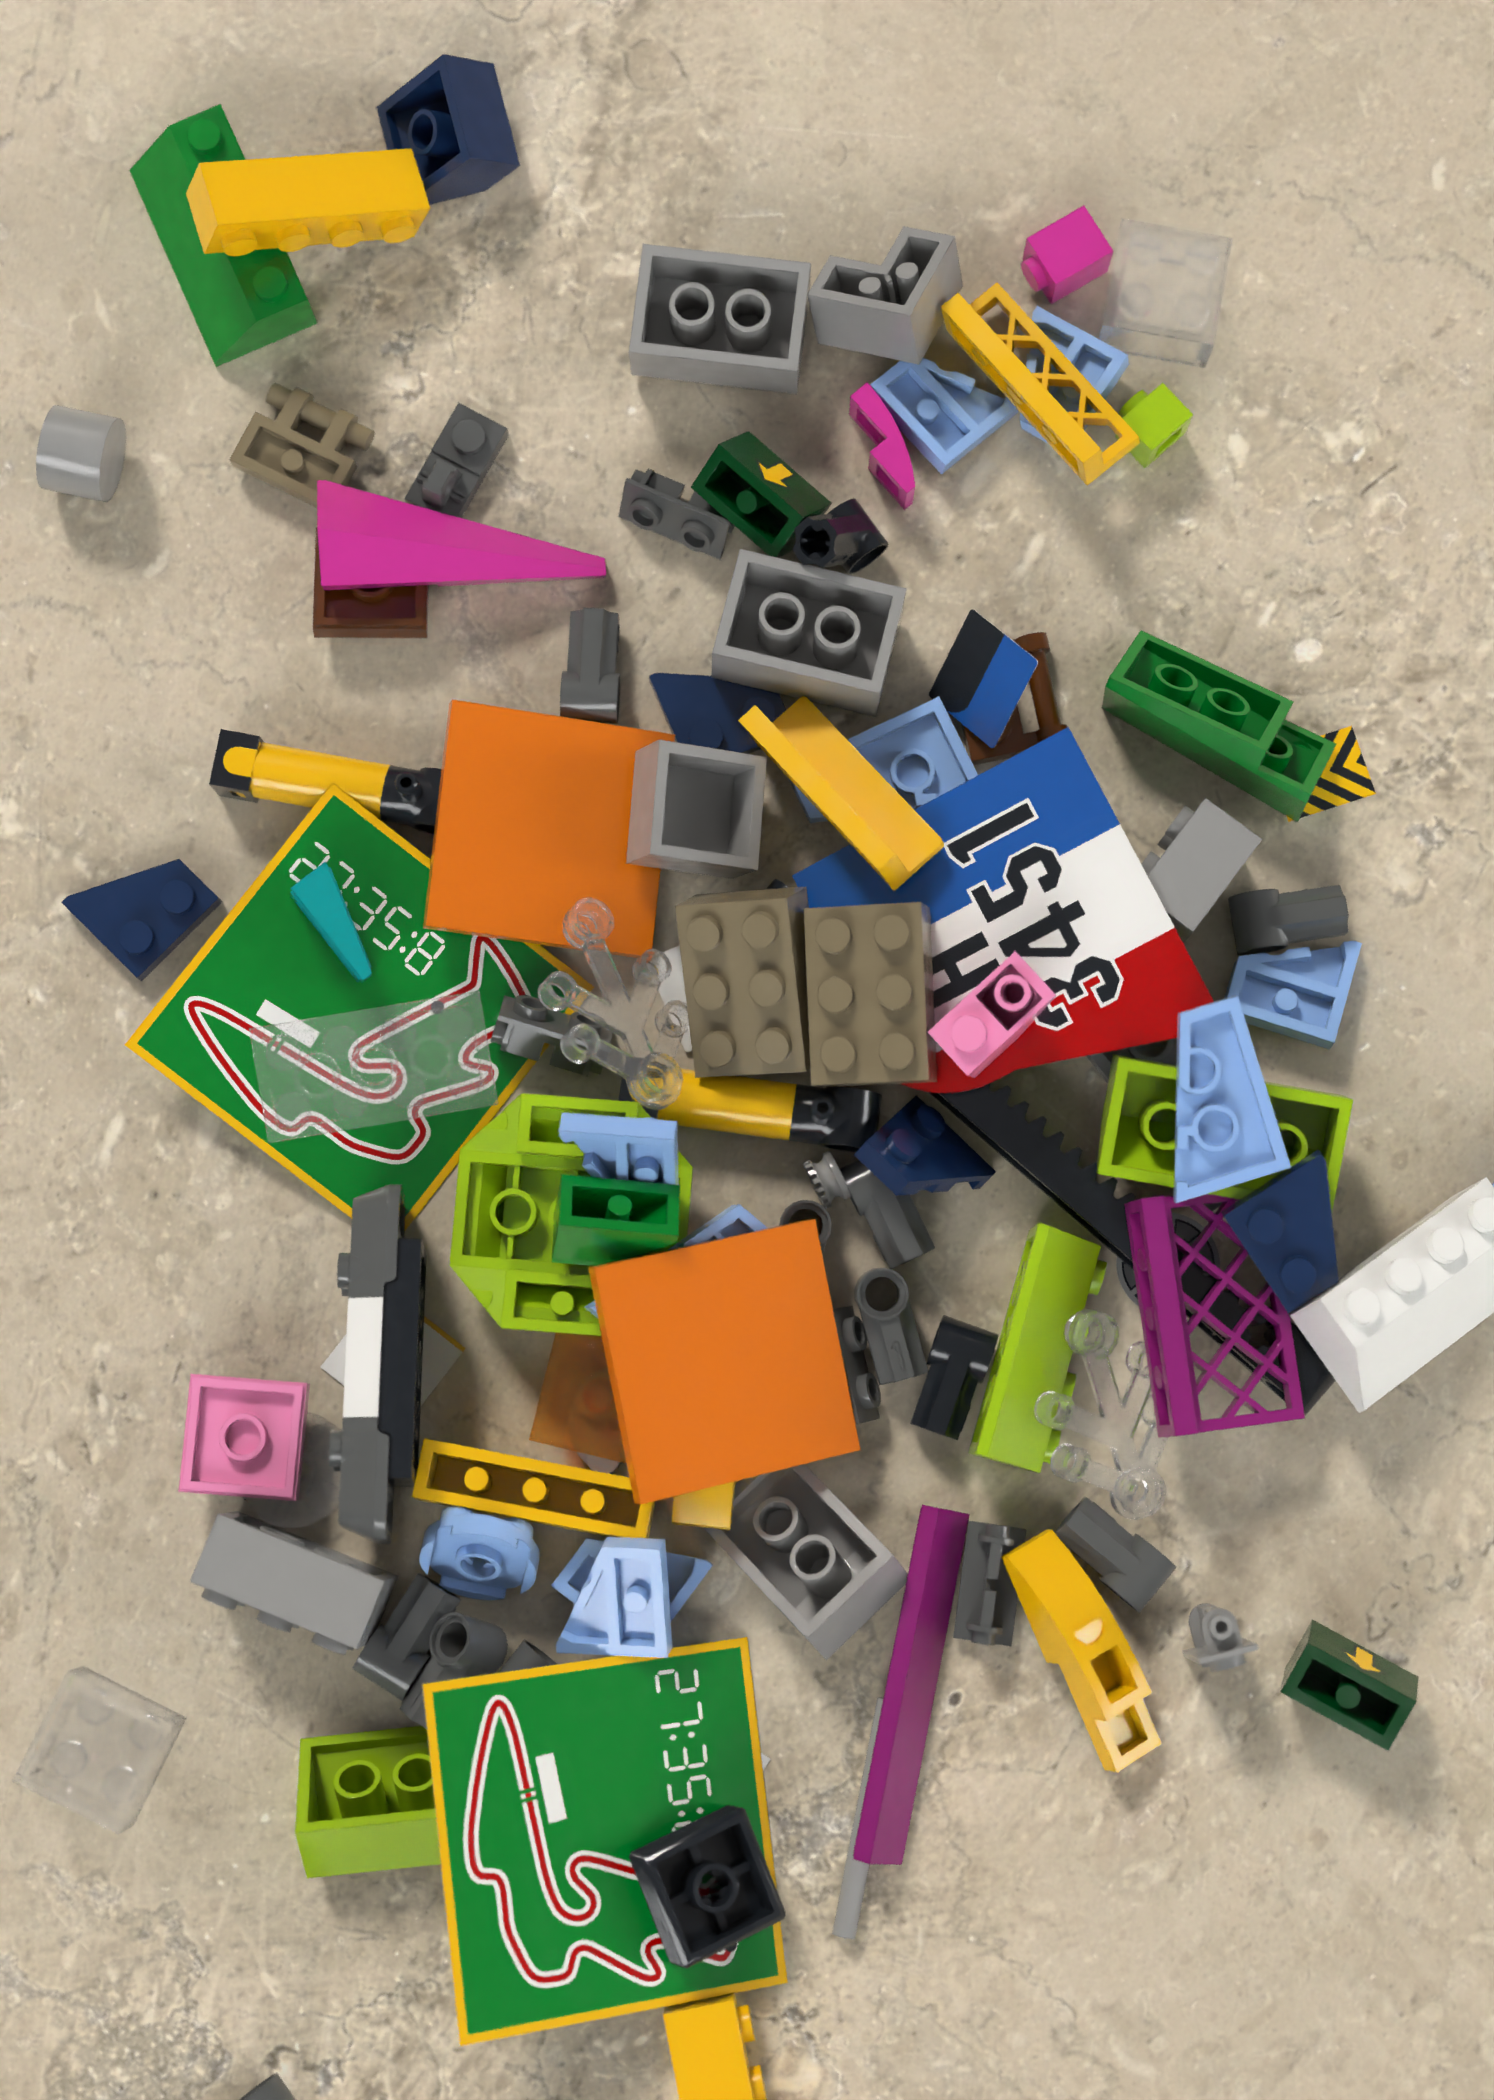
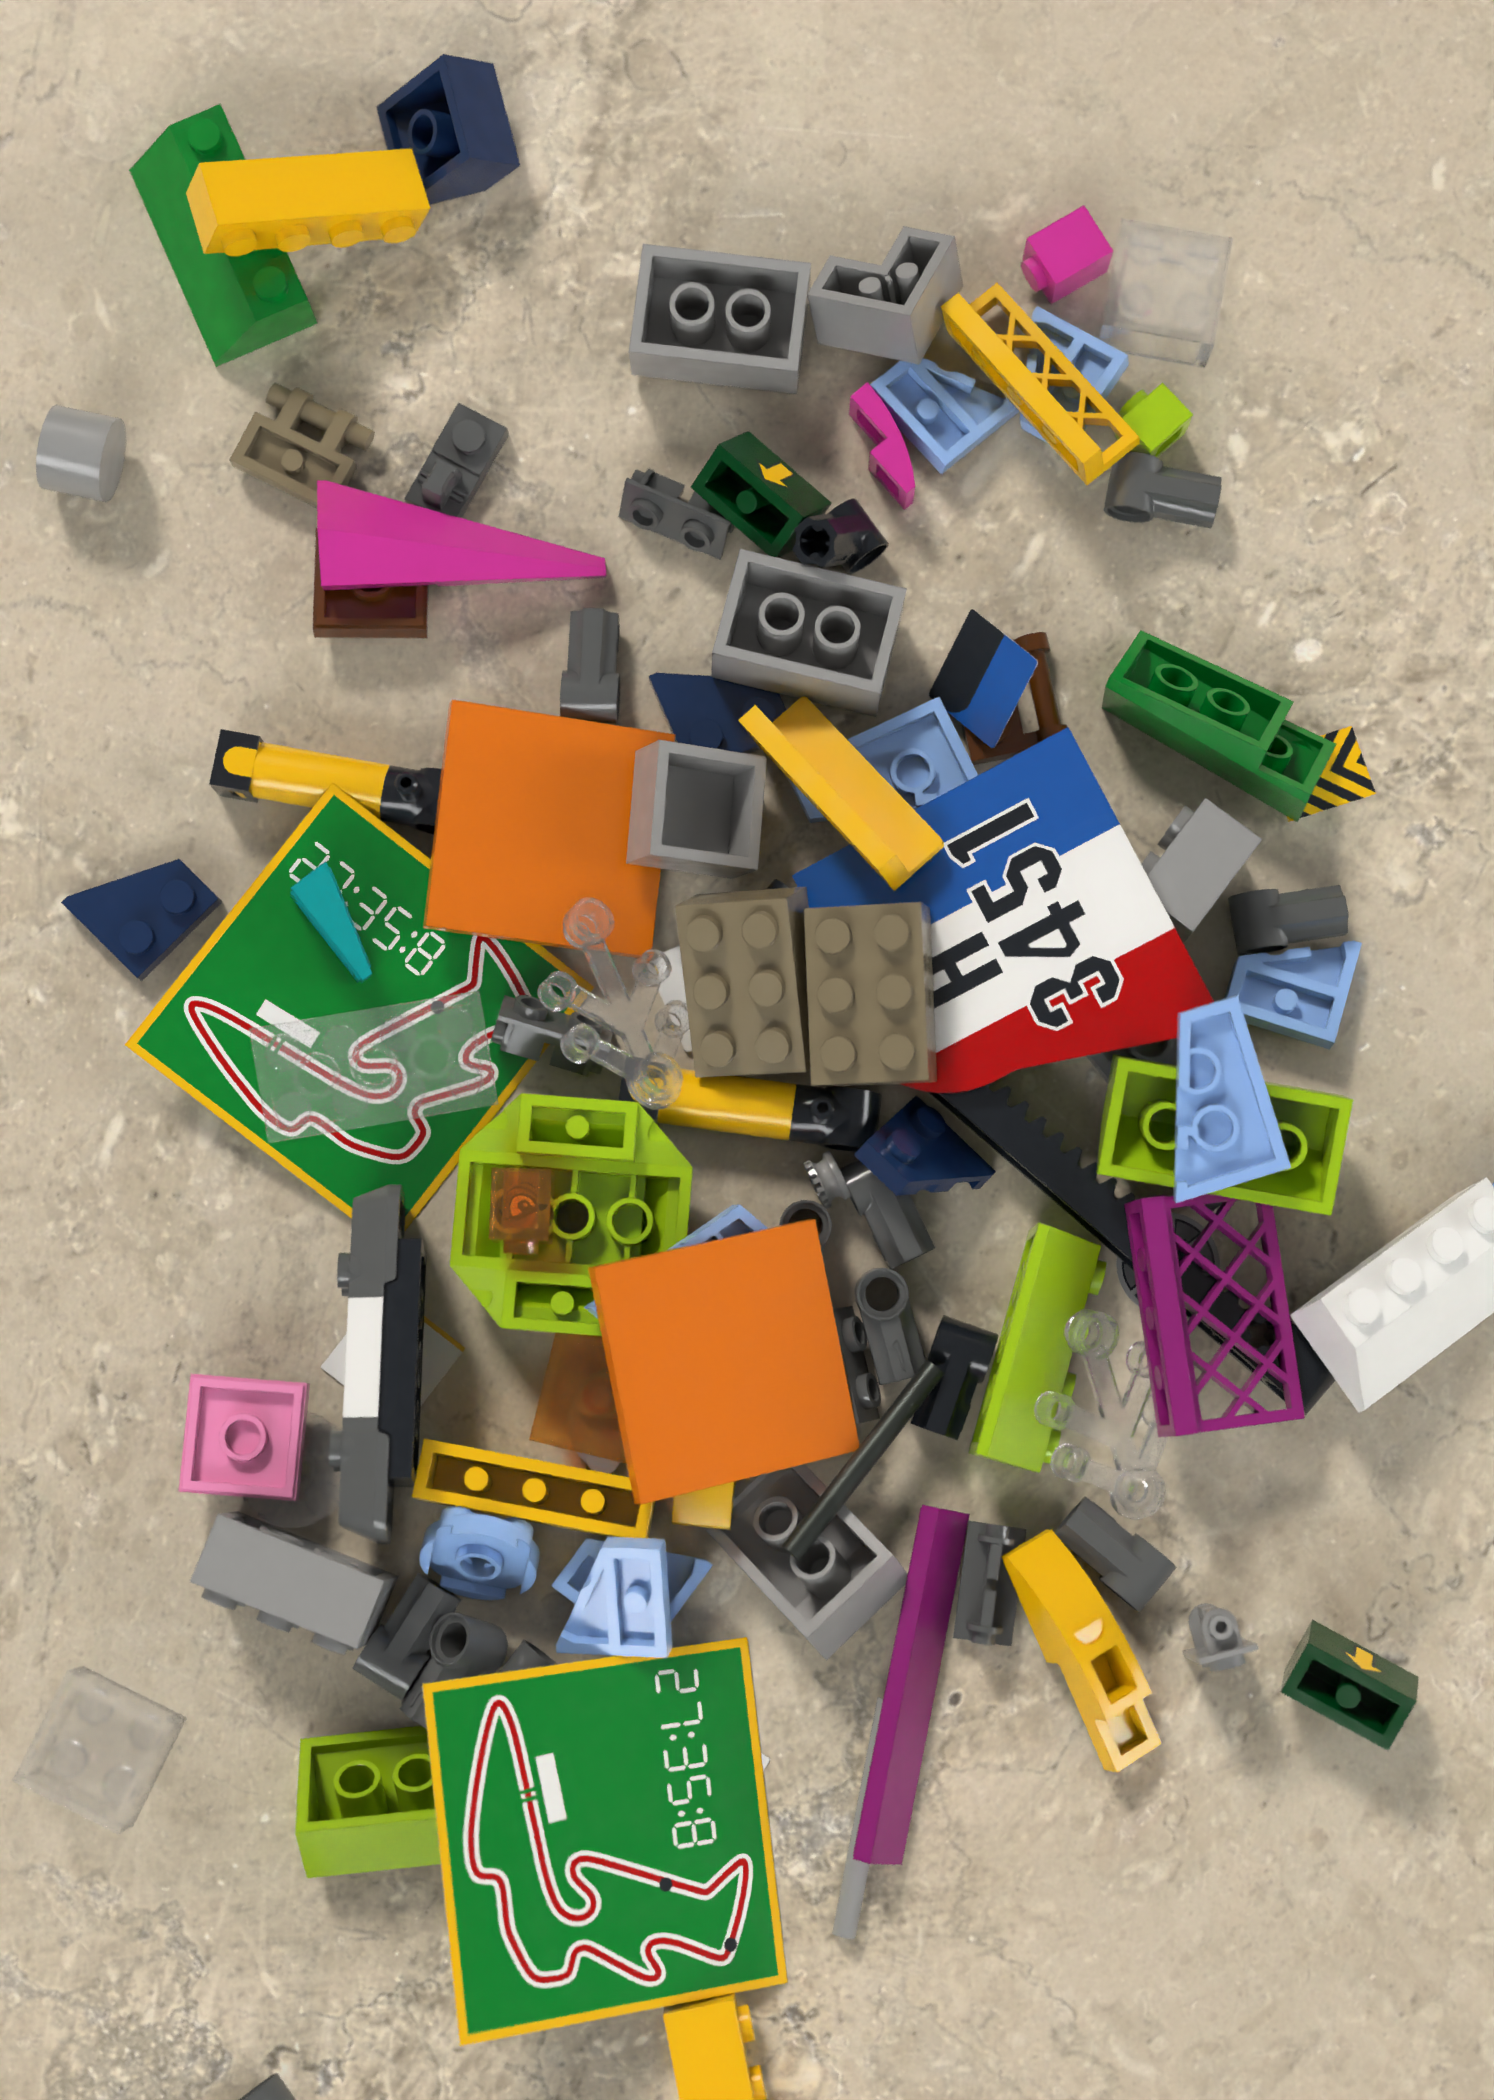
green slope [551,1174,680,1266] -> none
light blue wing [559,1112,679,1185] -> none
black brick [629,1805,785,1968] -> none
bright pink slope [928,951,1057,1078] -> none
dark blue wing [1221,1150,1339,1313] -> none
none -> clear orange brick [489,1168,555,1255]
none -> pearl dark grey bar [782,1360,945,1561]
none -> dark grey piece [1104,451,1222,529]

